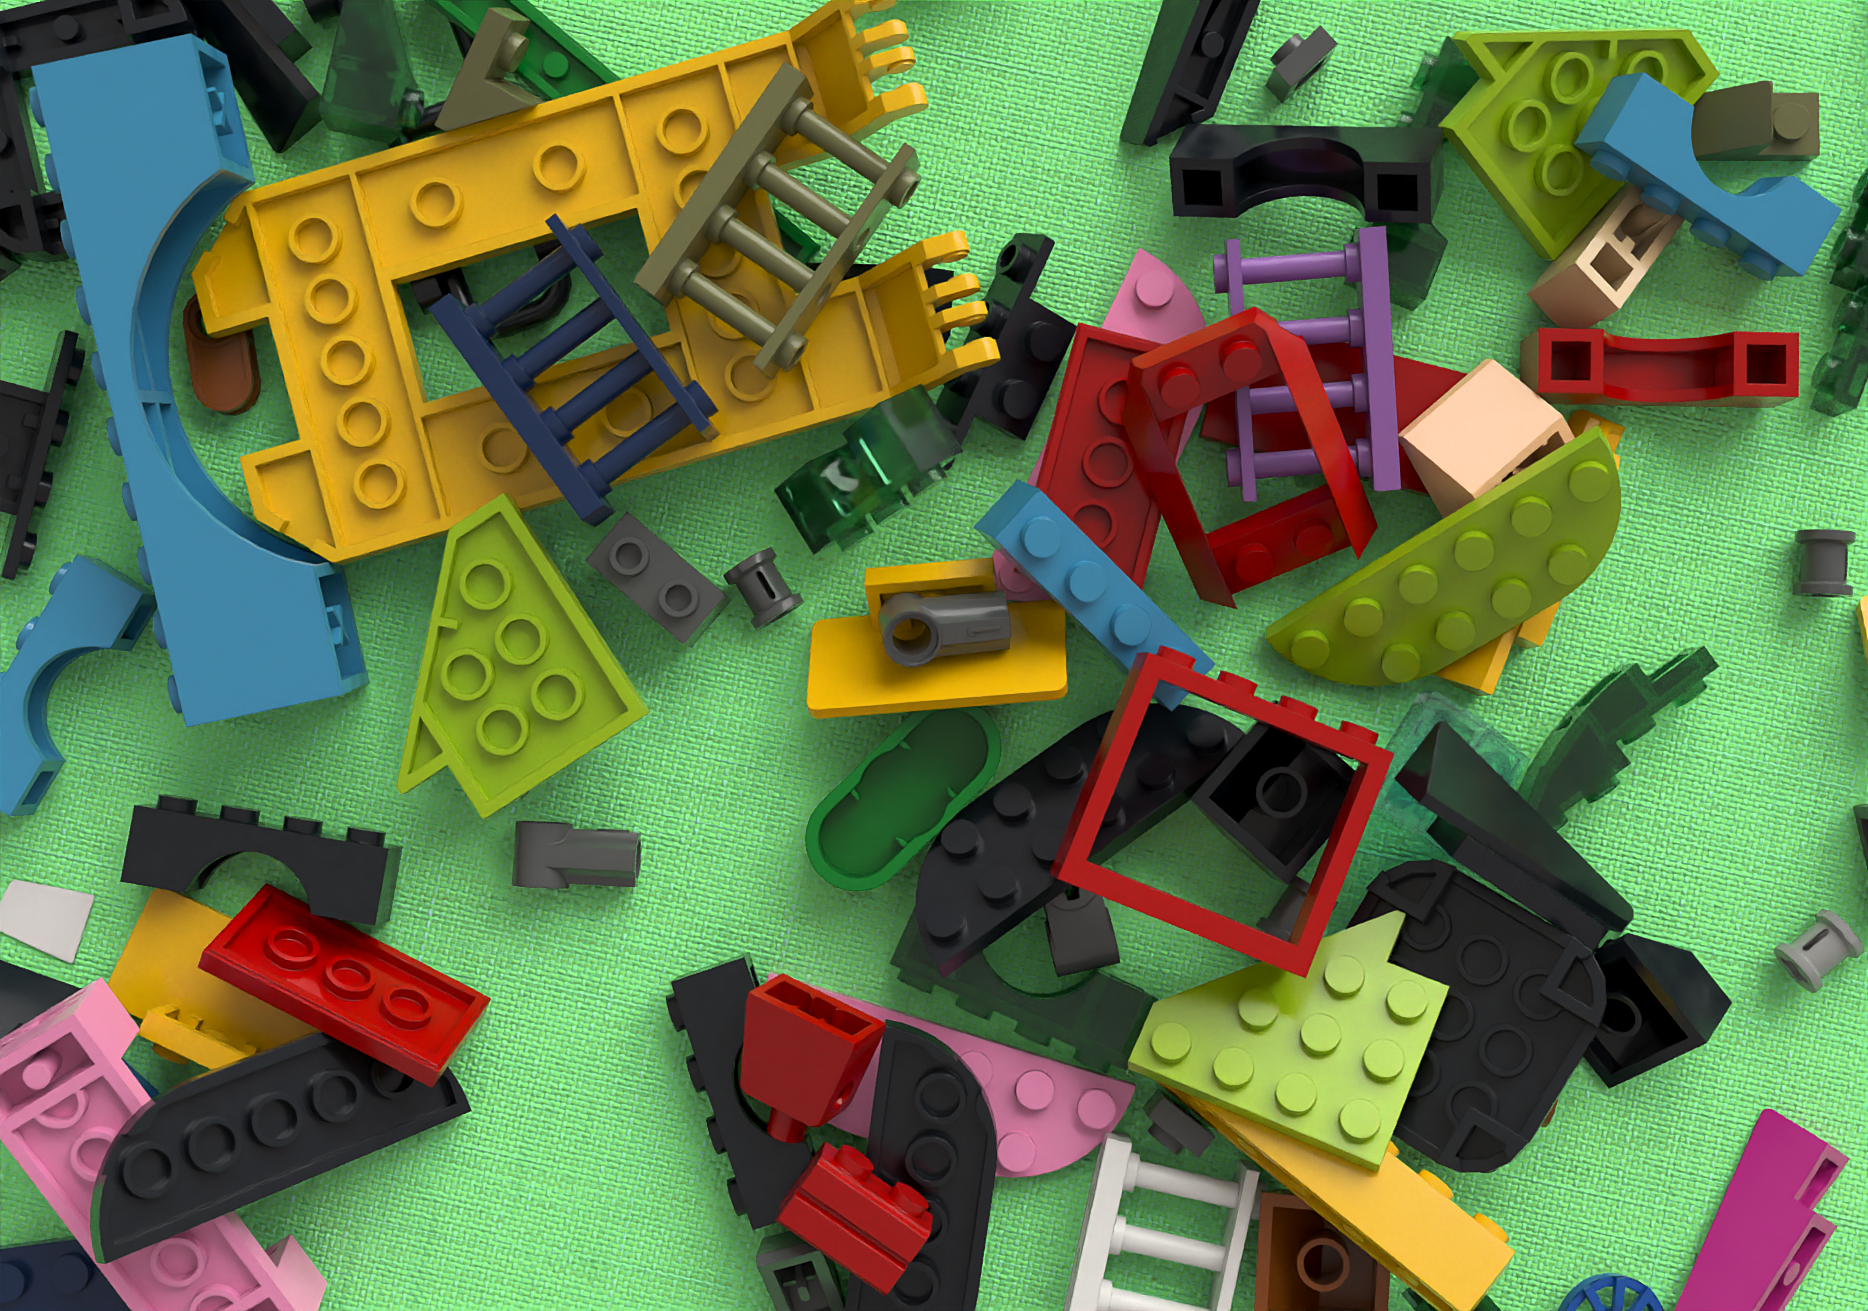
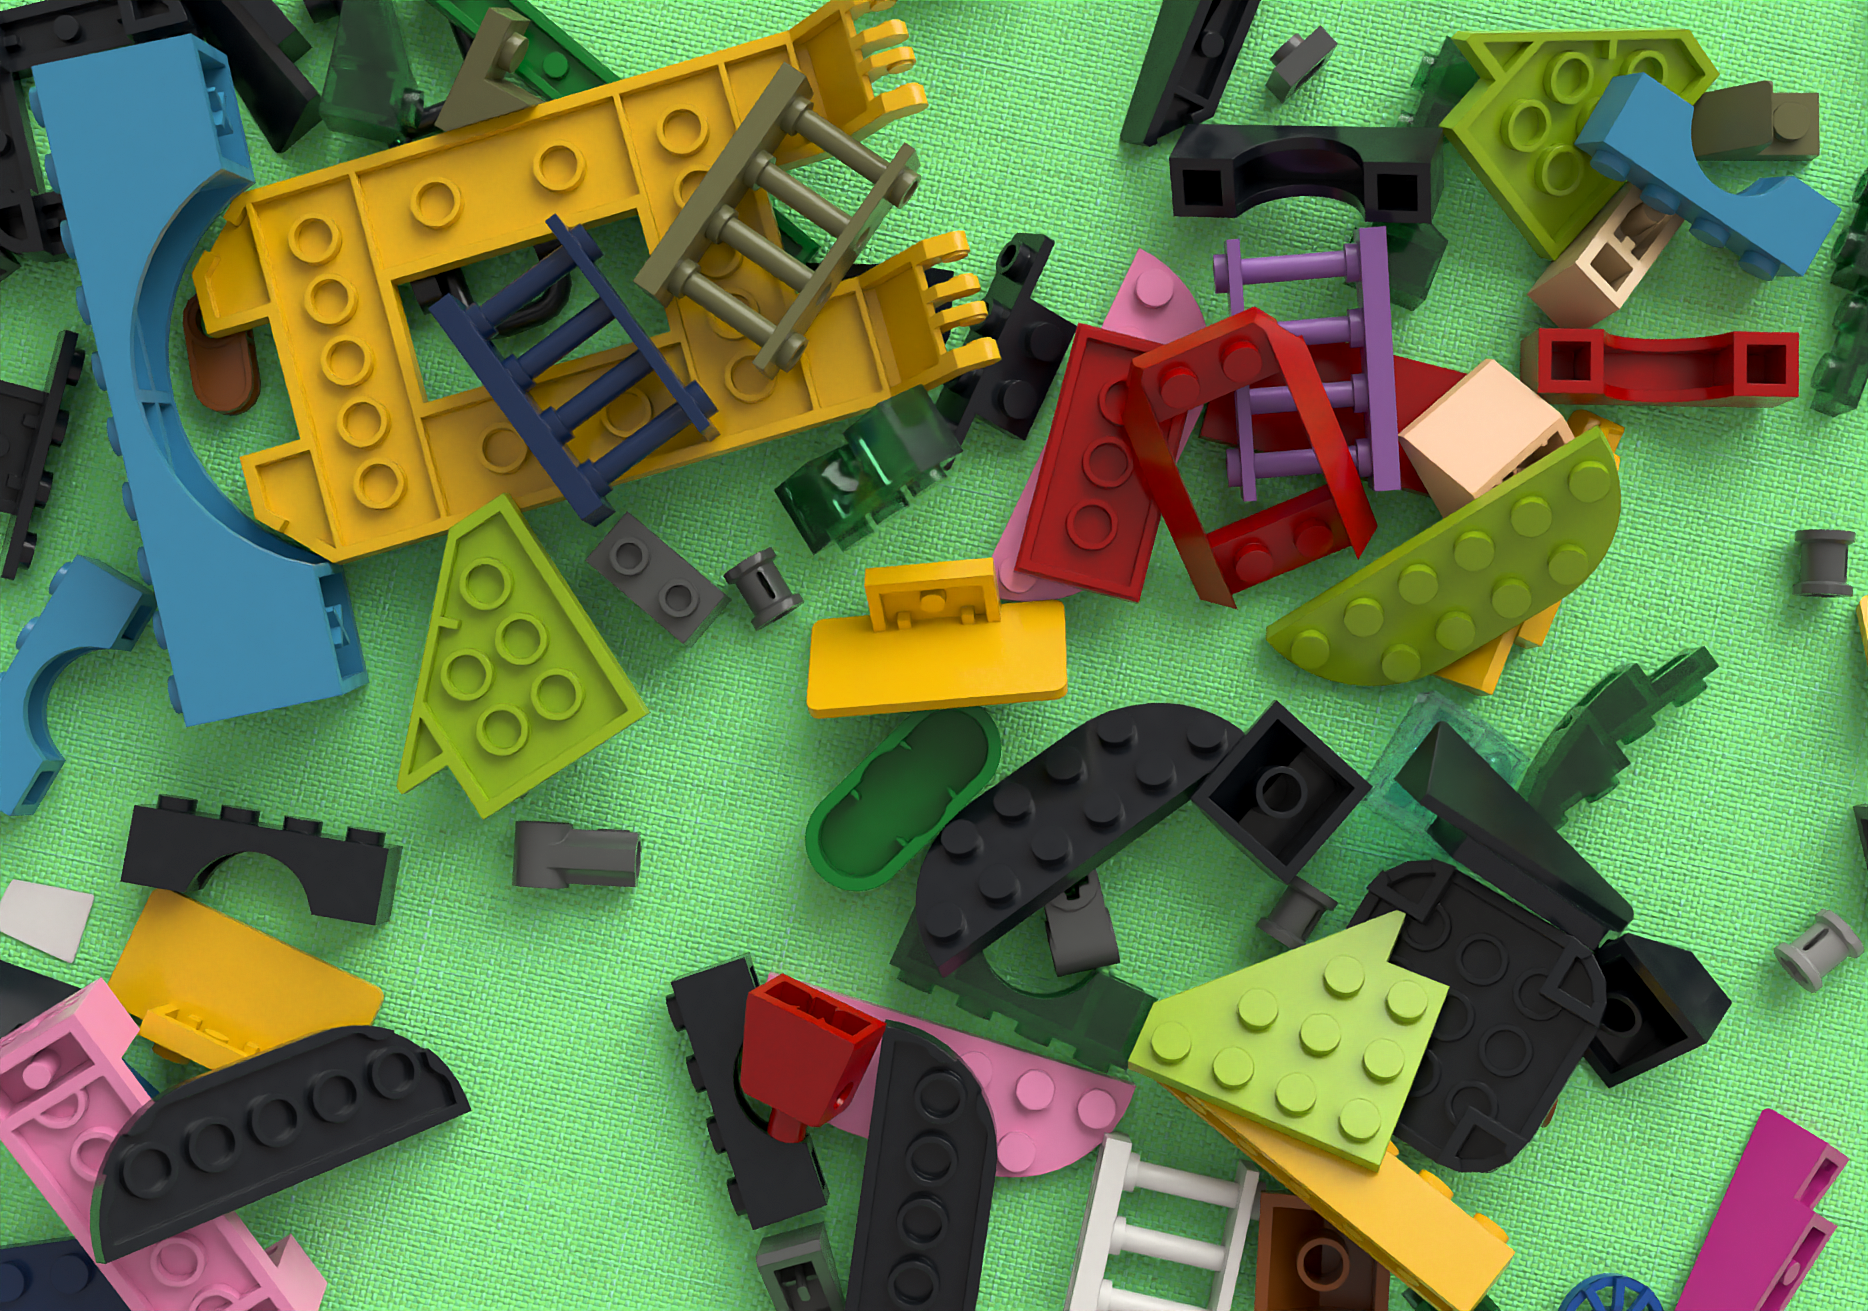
red tile [197,883,491,1088] -> none
red brick [775,1141,933,1296] -> none
dark grey piece [878,590,1011,667] -> none
dark azure arch [974,479,1215,711] -> none
red window [1049,645,1395,979] -> none
dark grey plate [1143,1088,1215,1157] -> none

